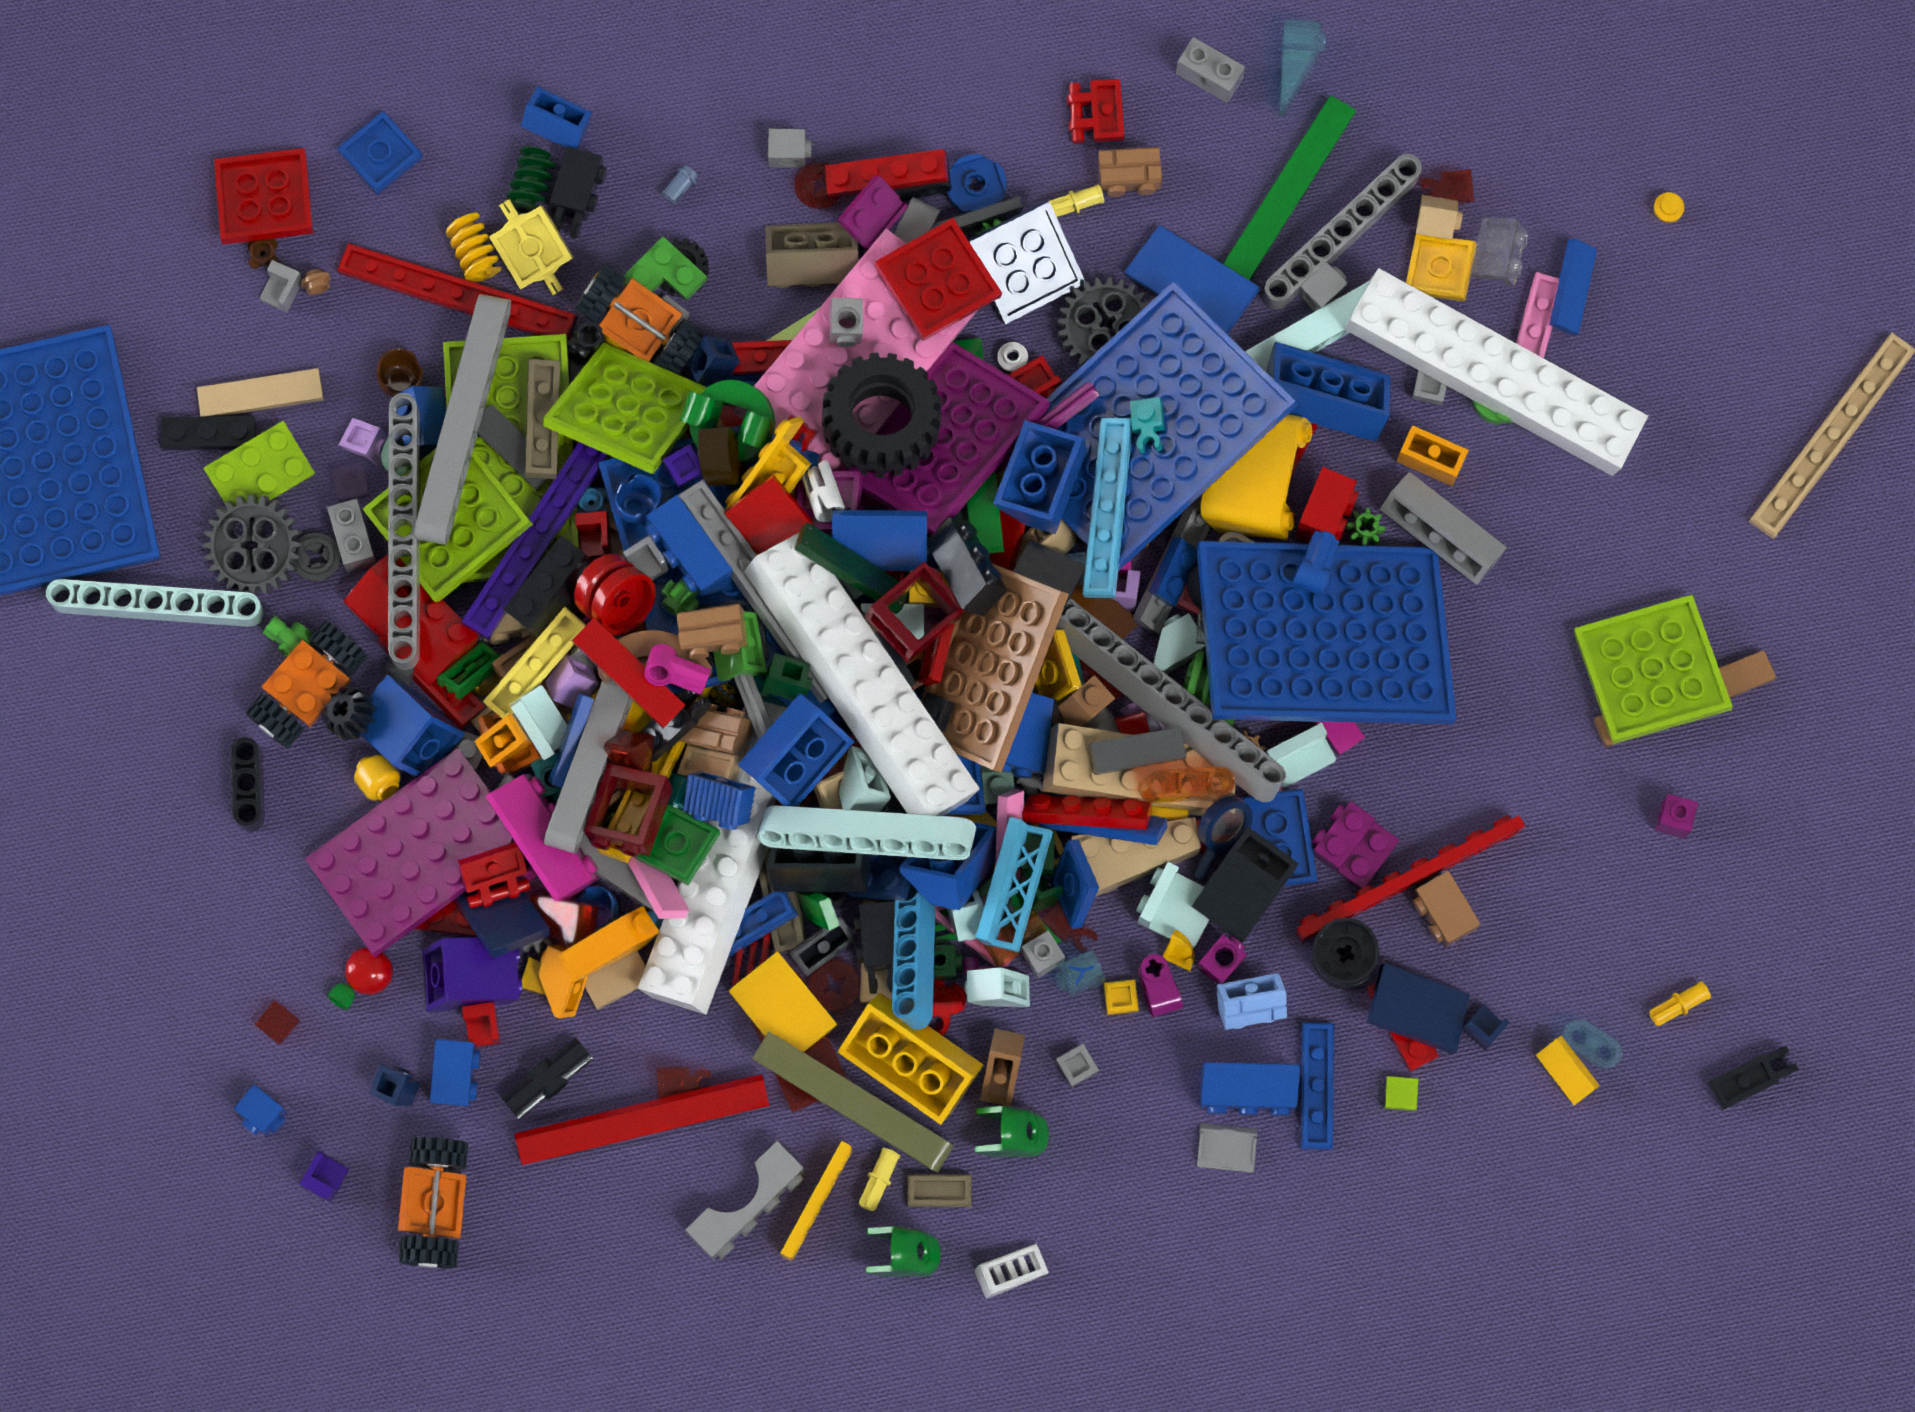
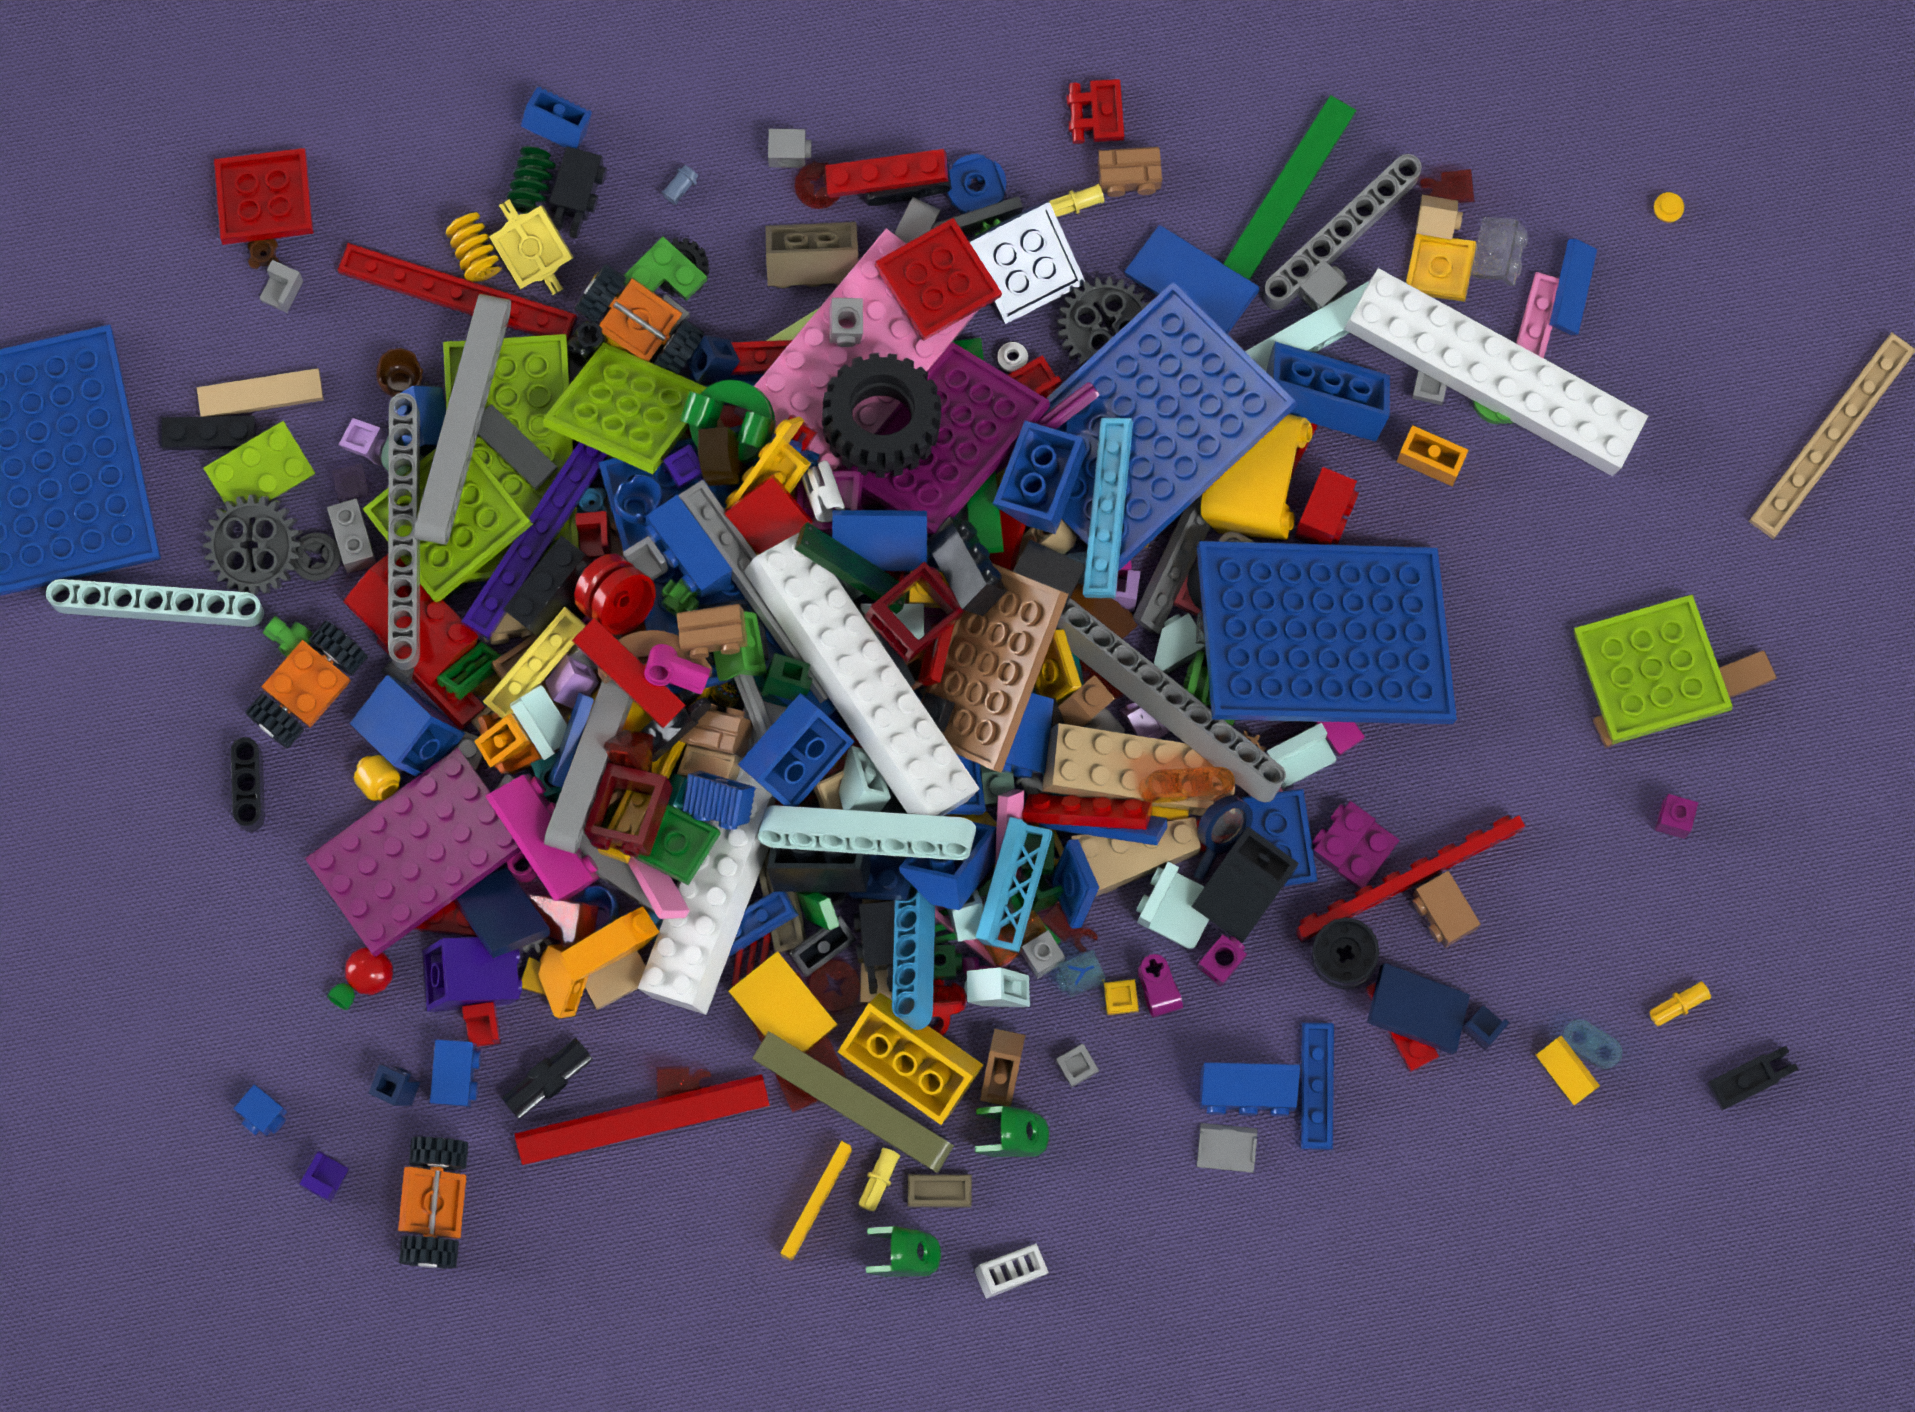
clear red tile [254,1000,300,1045] -> none
medium nougat plate [300,269,331,295] -> none
black gear [322,686,377,740] -> none
blue tile [337,110,423,195] -> none
red plate [458,842,531,909] -> none
dark tan plate [525,359,560,479] -> none
light grey arch [685,1141,804,1260] -> none
magenta plate [837,176,908,251] -> none
dark grey tile [1089,727,1187,775] -> none
red tile [1113,710,1150,735] -> none
teal plate [1130,397,1165,454] -> none
blue plate [1148,536,1197,607] -> none
yellow tile [1162,929,1195,971] -> none
light grey brick [1176,37,1245,104] -> none
light blue brick [1217,973,1287,1030] -> none
clear light blue slope [1278,20,1326,116] -> none
blue piece [1291,531,1339,596] -> none
bright green gear [1346,508,1386,546] -> none
light grey brick [1380,472,1507,585] -> none
lime tile [1384,1076,1418,1111] -> none

